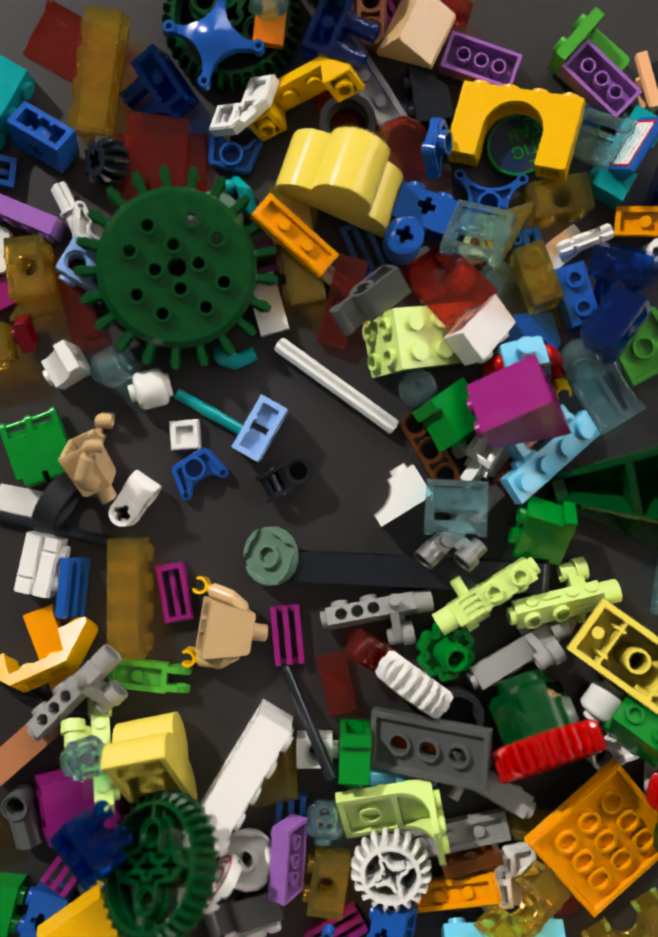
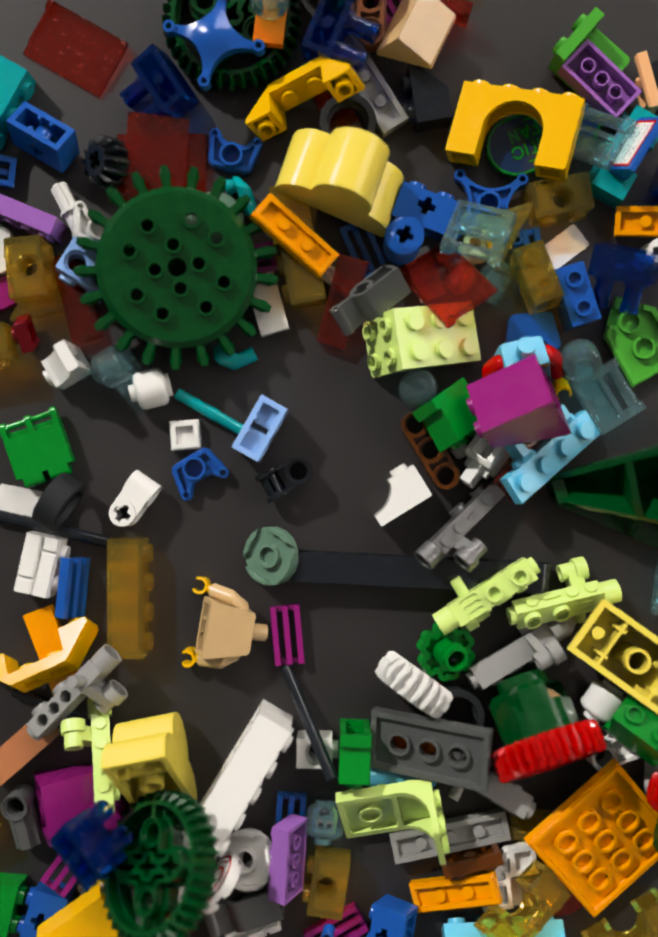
tan torso [58,412,117,504] -> none
clear light blue head [60,735,106,782] -> none
clear yellow brick [68,5,131,139] -> none
bright green hinge [107,657,193,694] -> none
magenta tile [155,560,195,624] -> none
white tile [209,75,280,137] -> none
clear yellow tile [250,742,298,808] -> none
white axle [274,338,399,434] -> none
clear red tile [316,650,358,716] -> none
light grey piece [320,588,434,646] -> none
clear red tile [342,629,397,672] -> none
white gear [351,827,432,913] -> none
clear red tile [375,116,428,179] -> none
blue piece [422,117,453,179] -> none
clear light blue plate [424,479,488,537] -> none
medium lavender piece [438,30,523,86] -> none
white brick [444,294,516,366] -> none
green hips [508,496,578,566] -> none
white axle [556,223,614,258] -> none
clear blue brick [580,284,651,364] -> none

